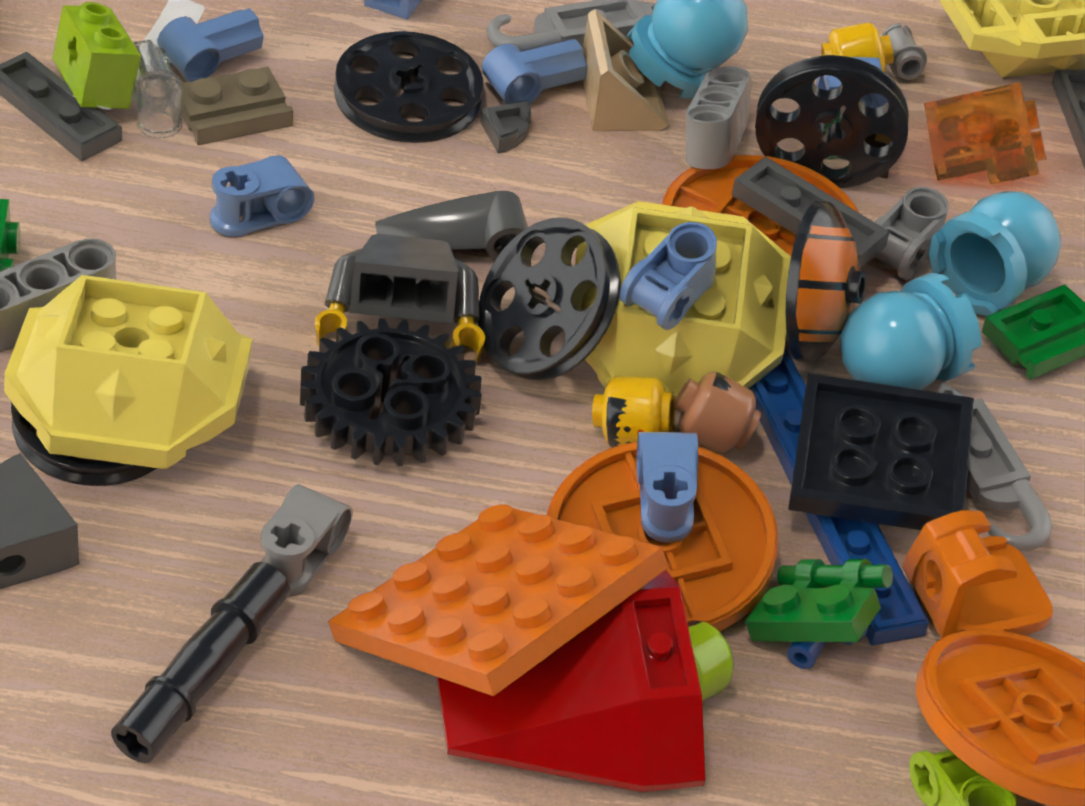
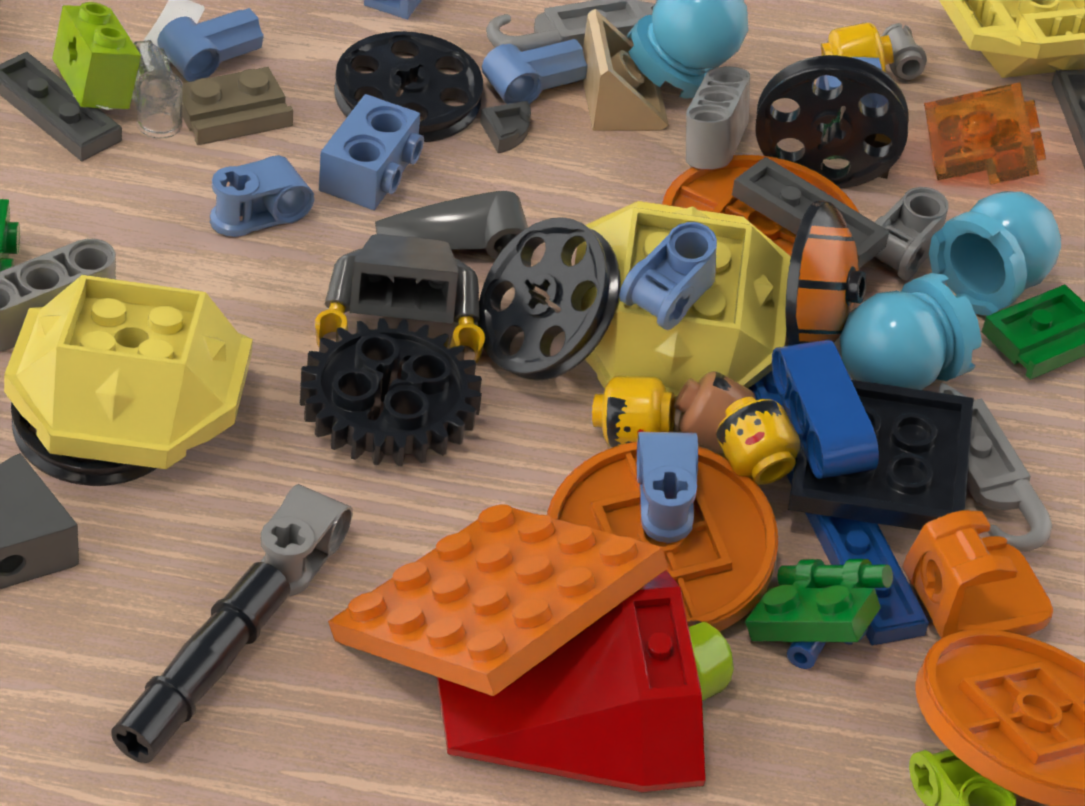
none -> medium blue brick [319,94,424,211]
none -> yellow head [716,397,801,485]
none -> blue beam [772,339,879,479]

